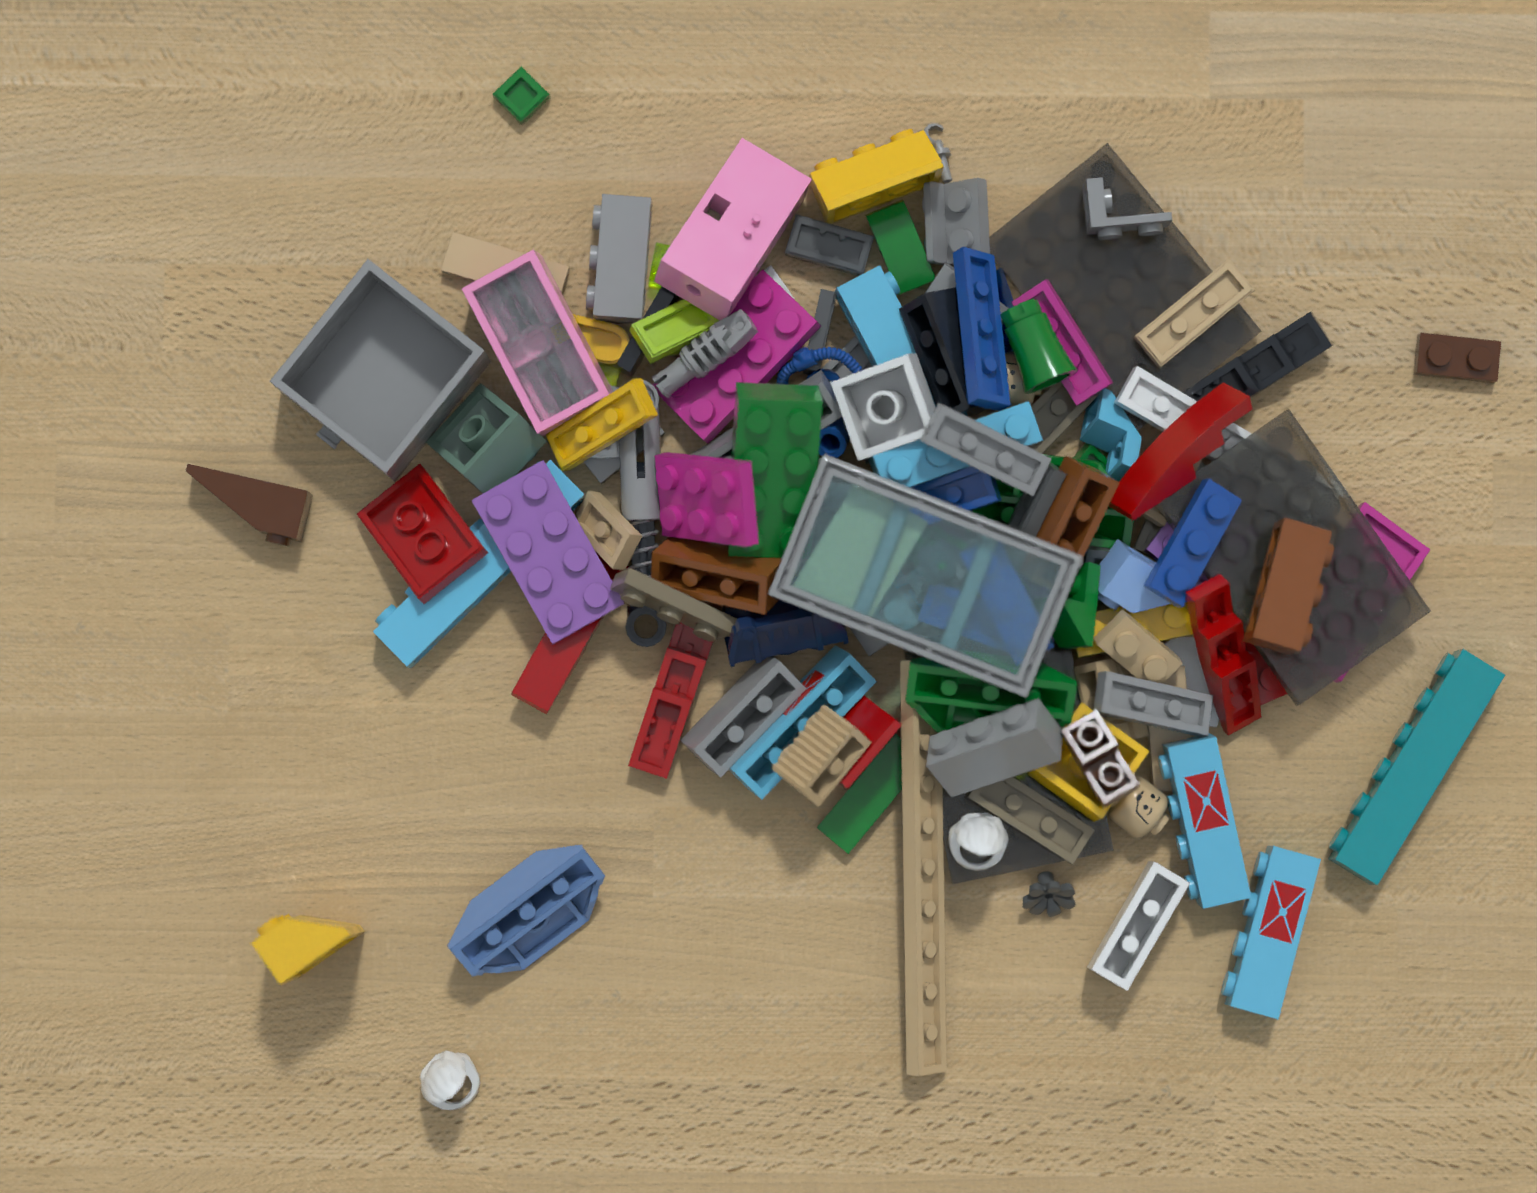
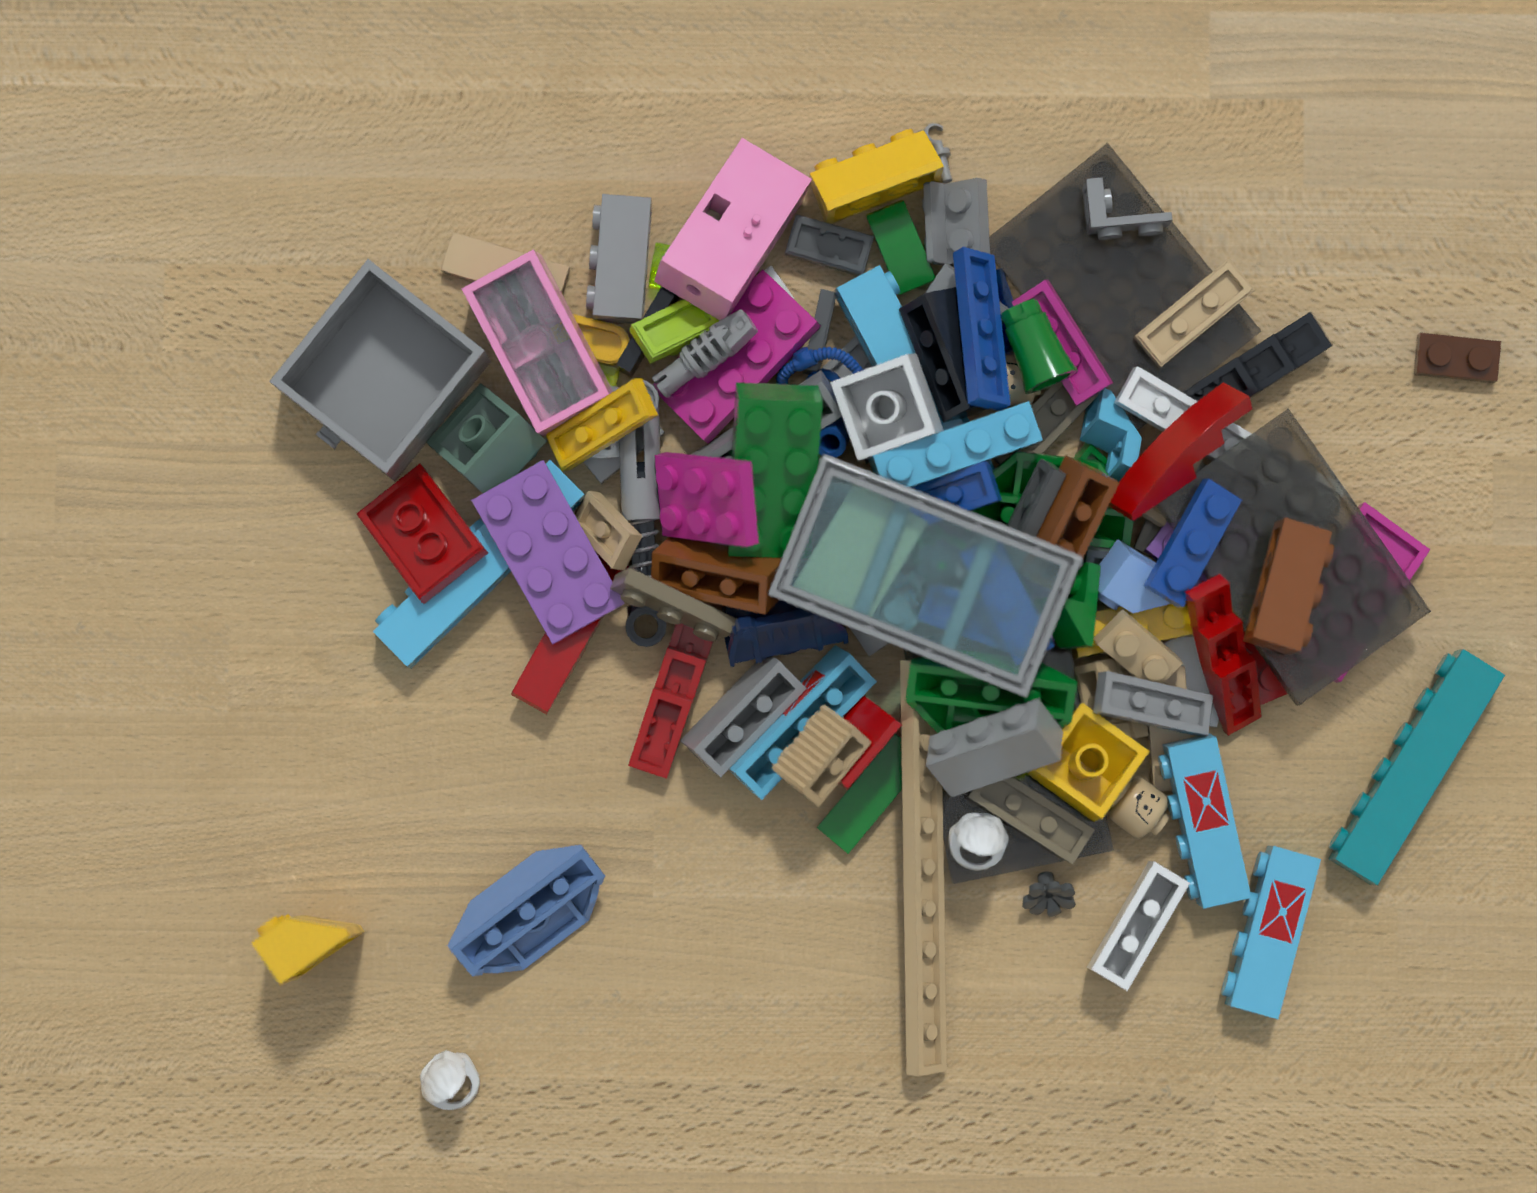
reddish brown slope [186,464,313,547] -> none
green tile [493,66,550,125] -> none
light grey plate [920,403,1052,496] -> none
slope [1060,710,1140,809] -> none

